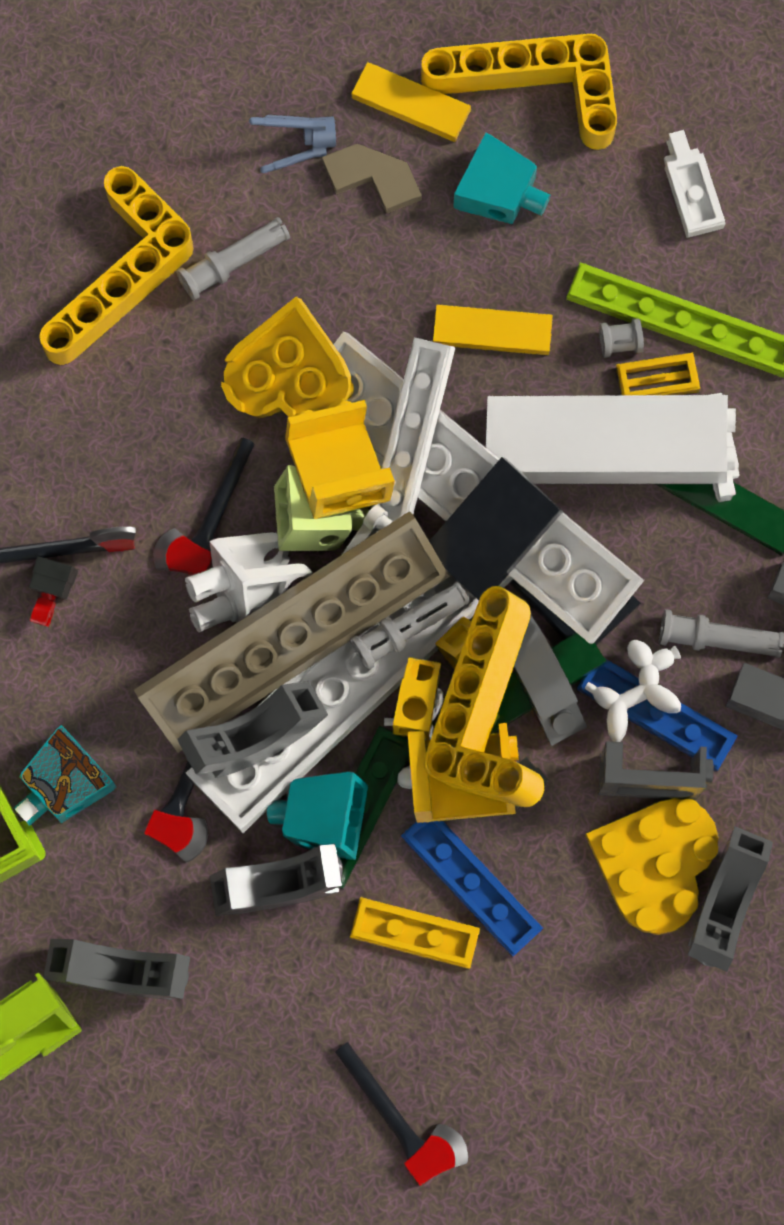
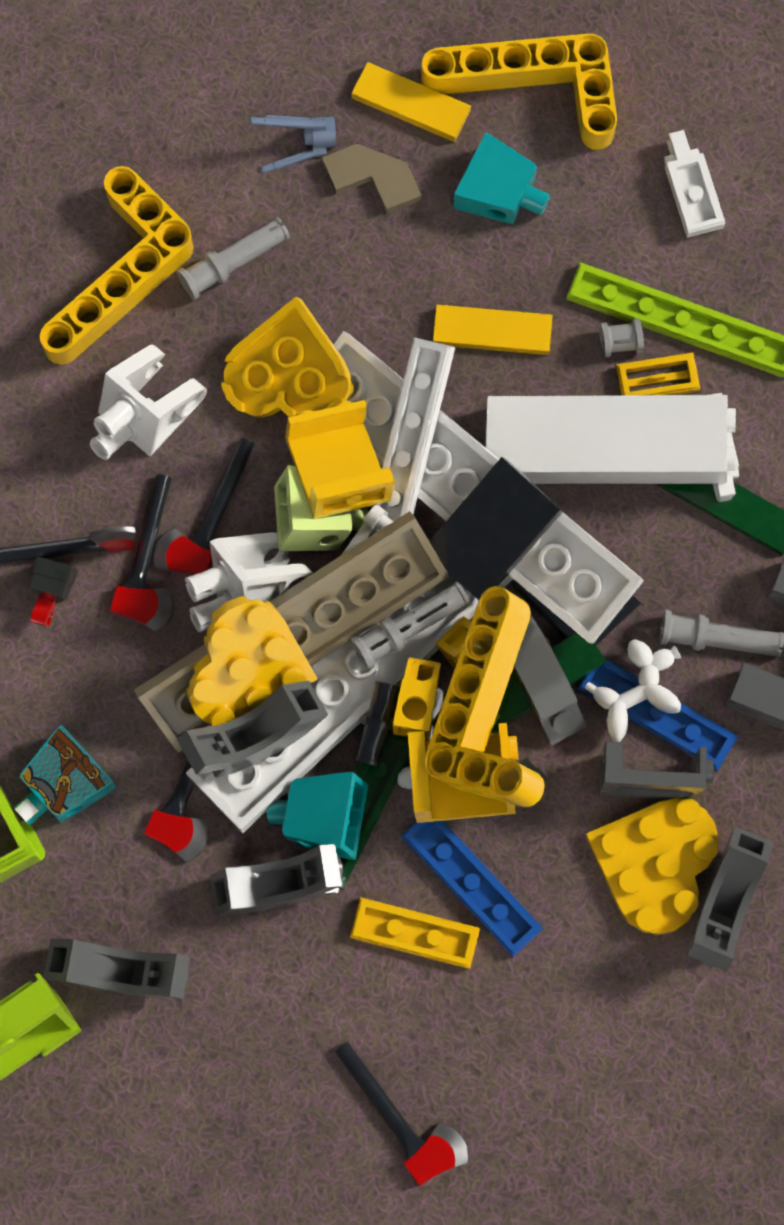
none -> white piece [90,344,207,460]
none -> piece [110,474,172,633]
none -> yellow plate [186,596,318,726]
none -> black pin [355,681,400,766]

